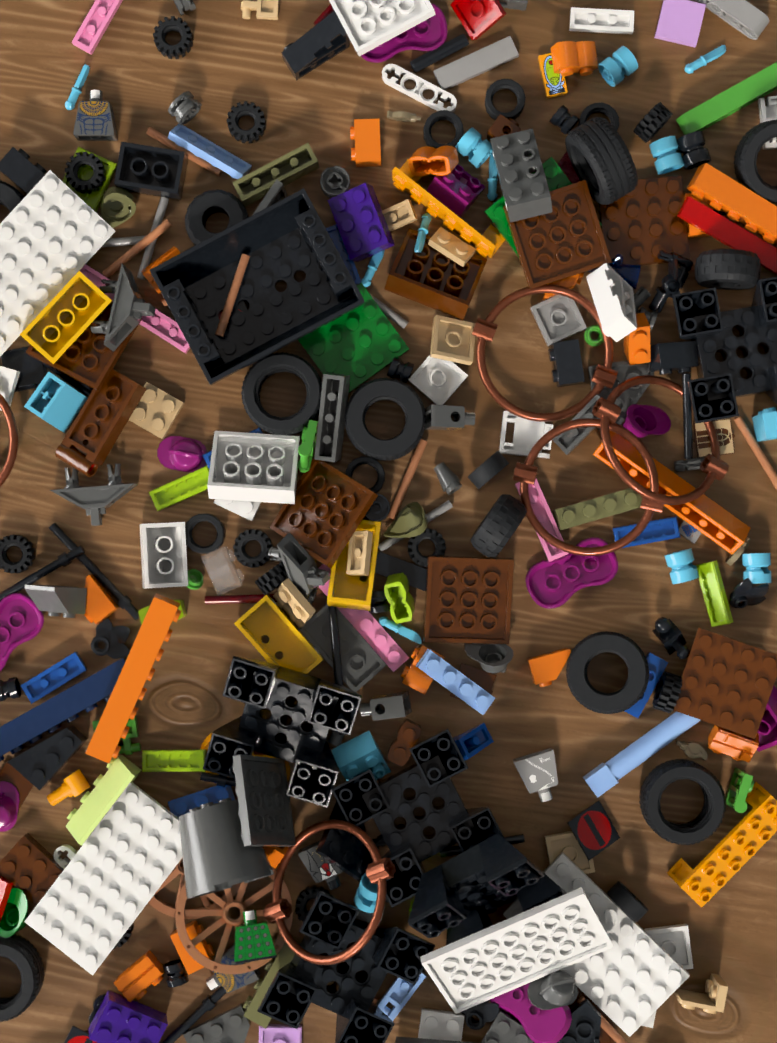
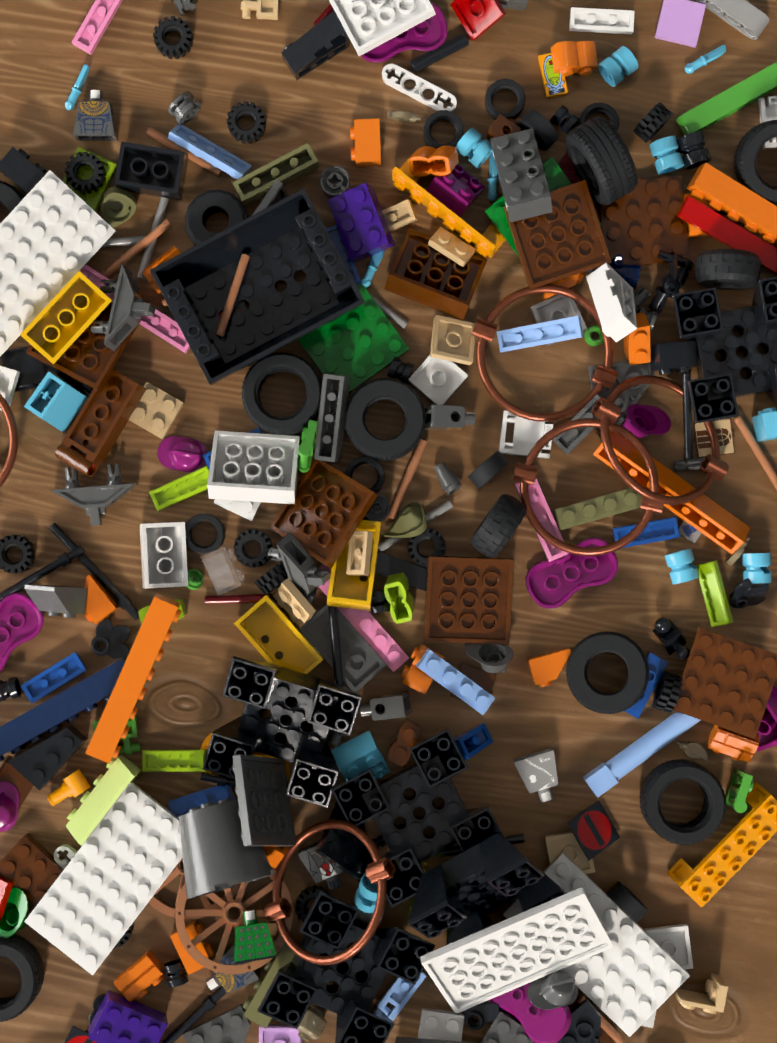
medium azure piece [379,616,422,644] -> none
medium azure piece [414,213,431,253] -> none
light grey tile [433,36,519,90] -> none
black brick [548,339,585,387] -> none
none -> dark tan head [296,1006,327,1042]
none -> light blue plate [496,316,584,352]
none -> black tyre [518,110,558,151]

